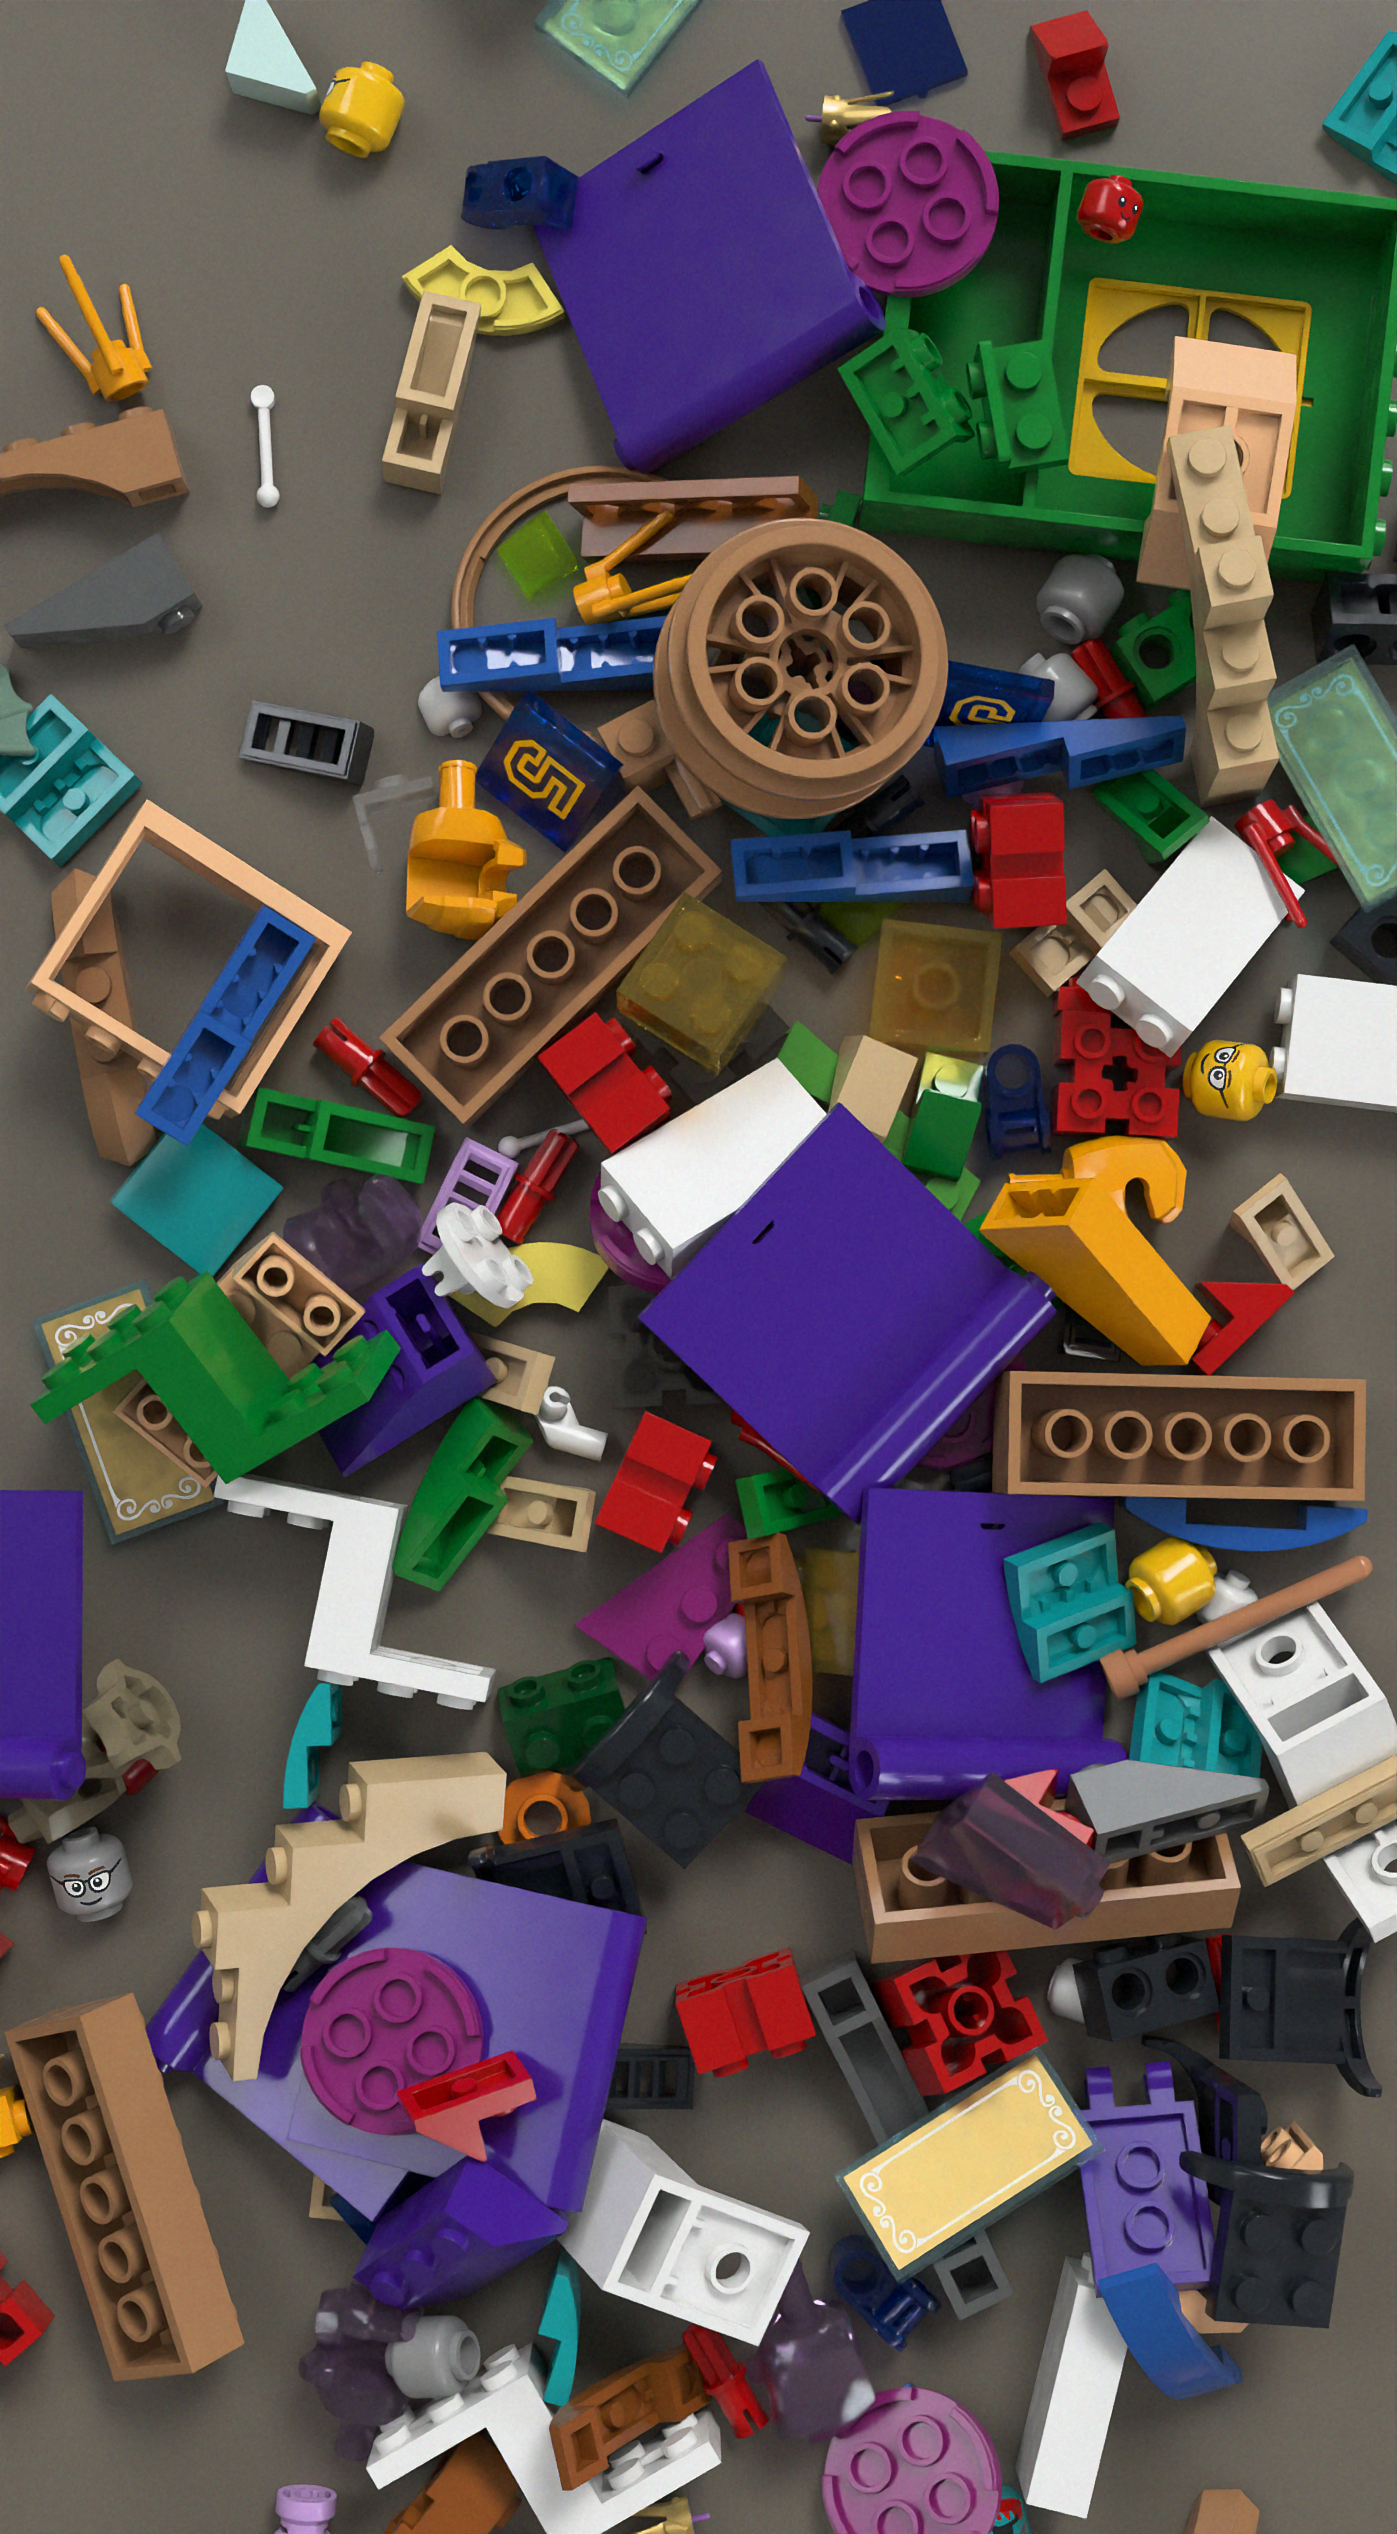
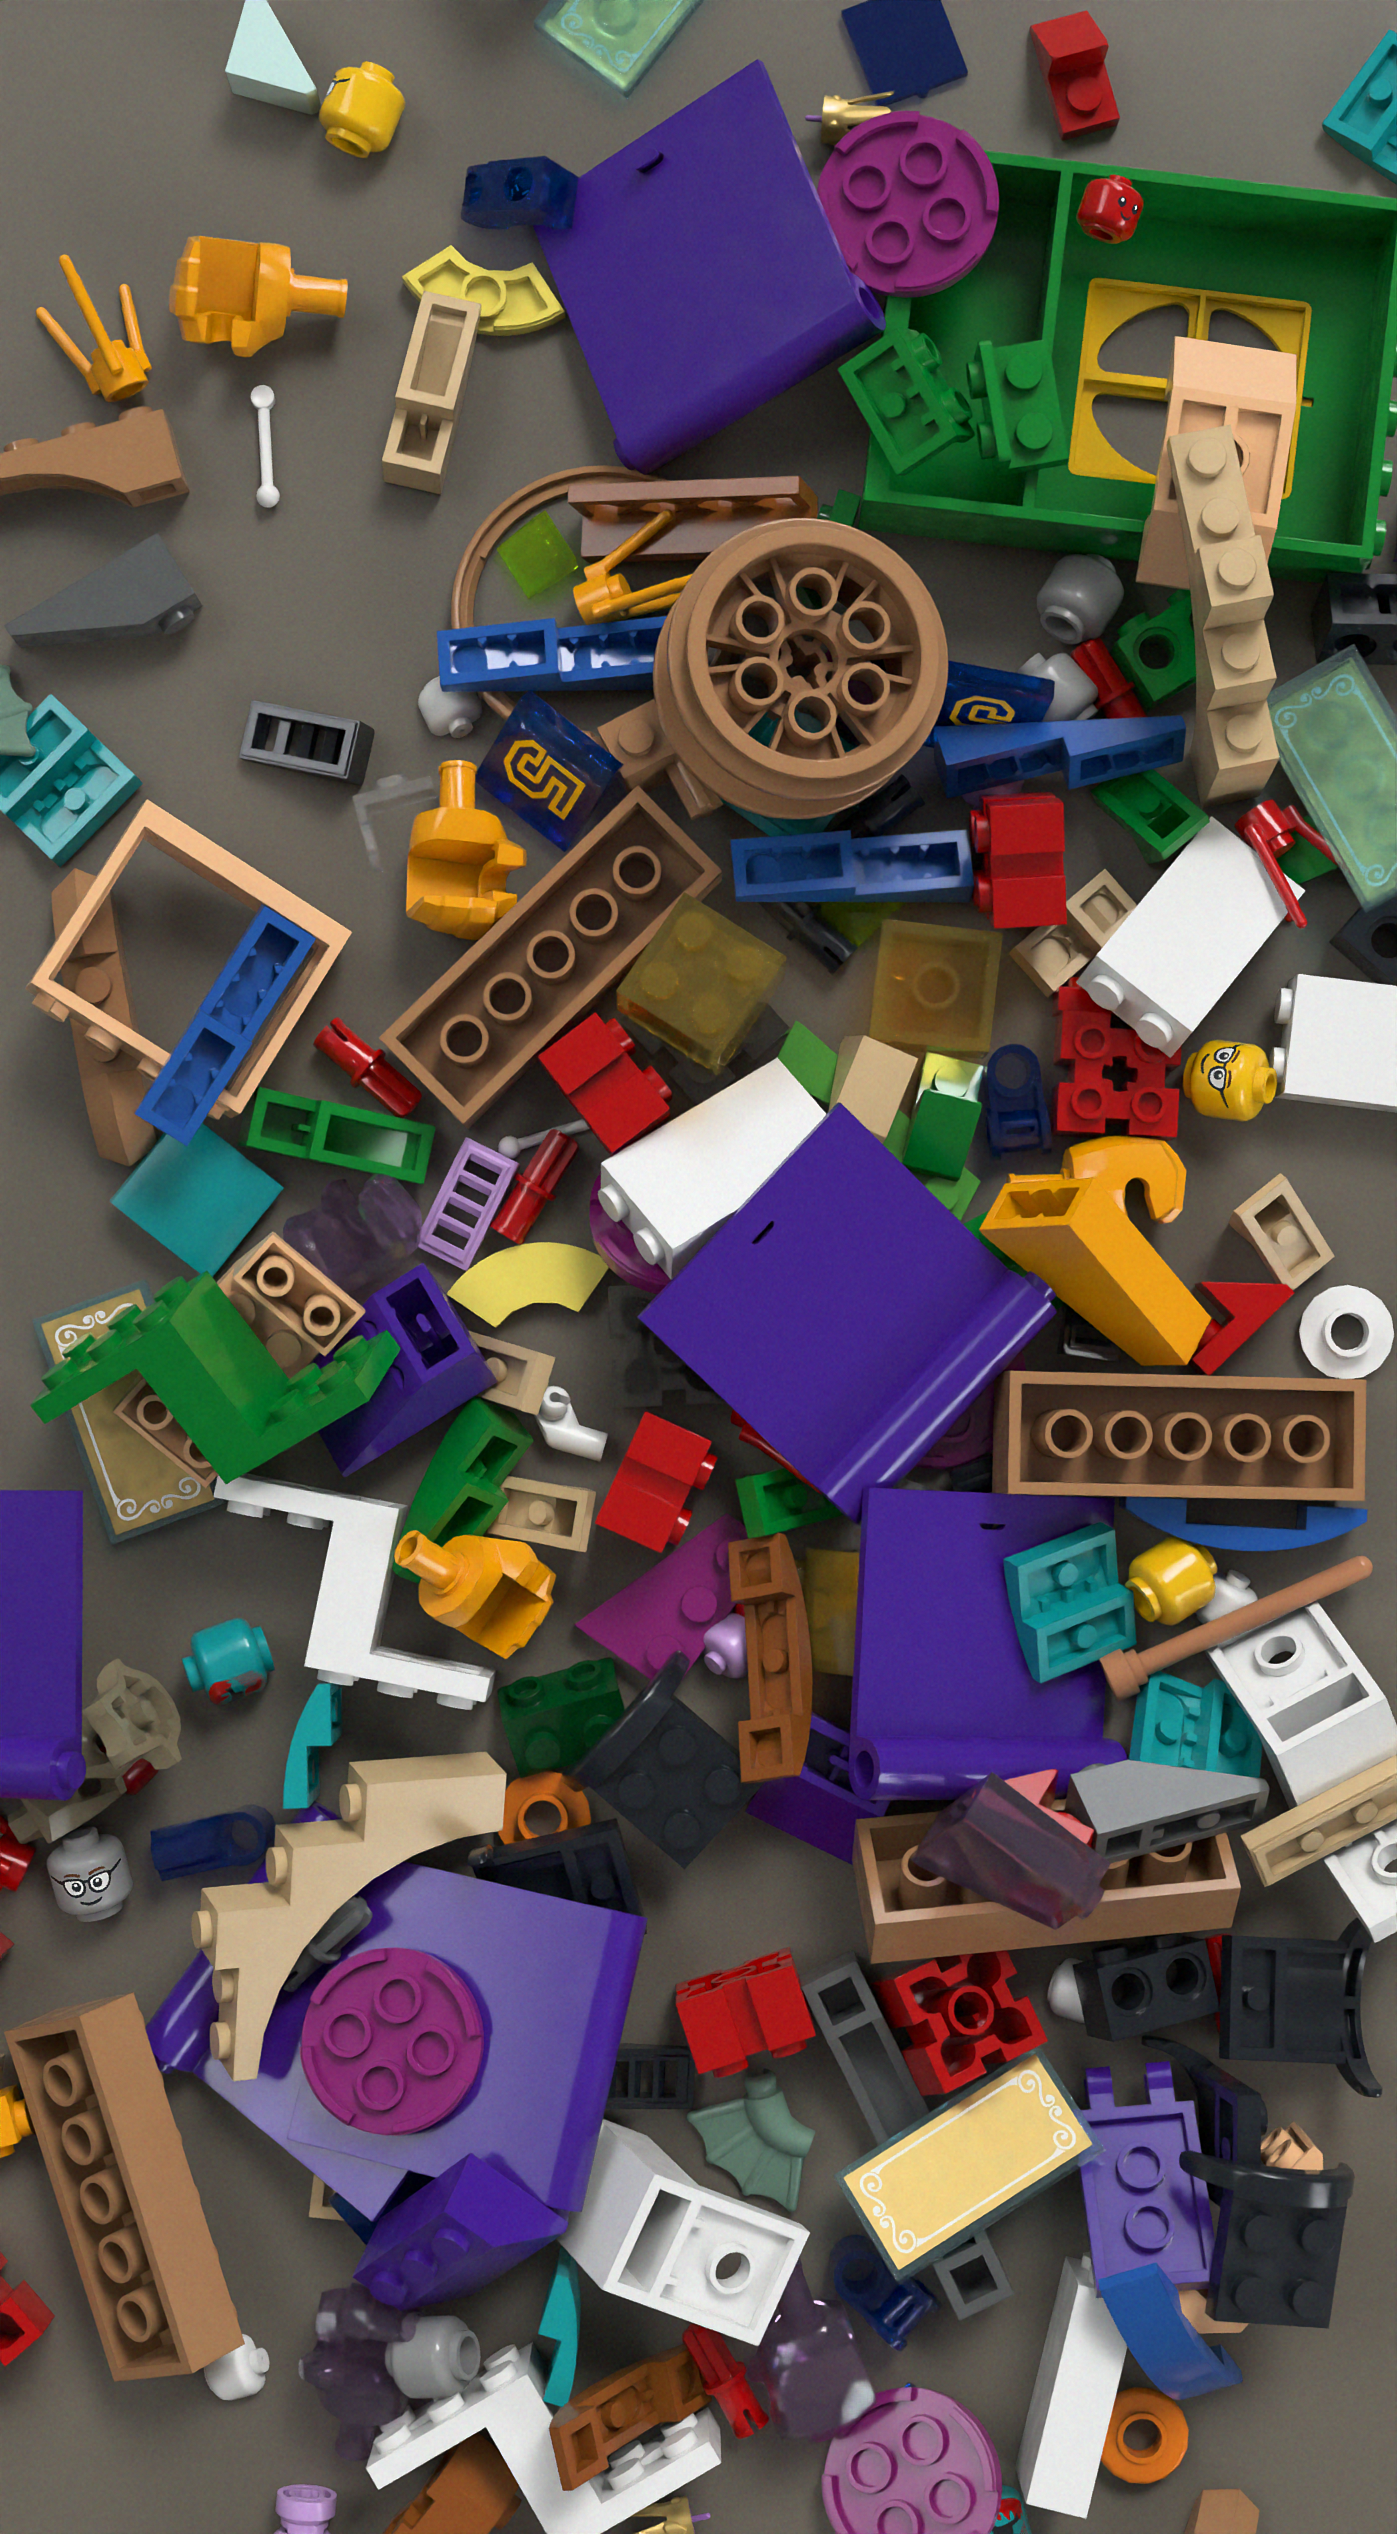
red slope [397,2050,537,2162] -> none
white plate [422,1202,534,1309] -> none
none -> clear blue piece [150,1804,276,1881]
none -> light orange piece [169,236,347,357]
none -> teal head [181,1617,275,1705]
none -> white piece [204,2334,270,2401]
none -> light orange piece [394,1530,556,1659]
none -> sand green arm [686,2069,816,2212]
none -> orange piece [1100,2387,1189,2484]
none -> white piece [1299,1285,1394,1379]

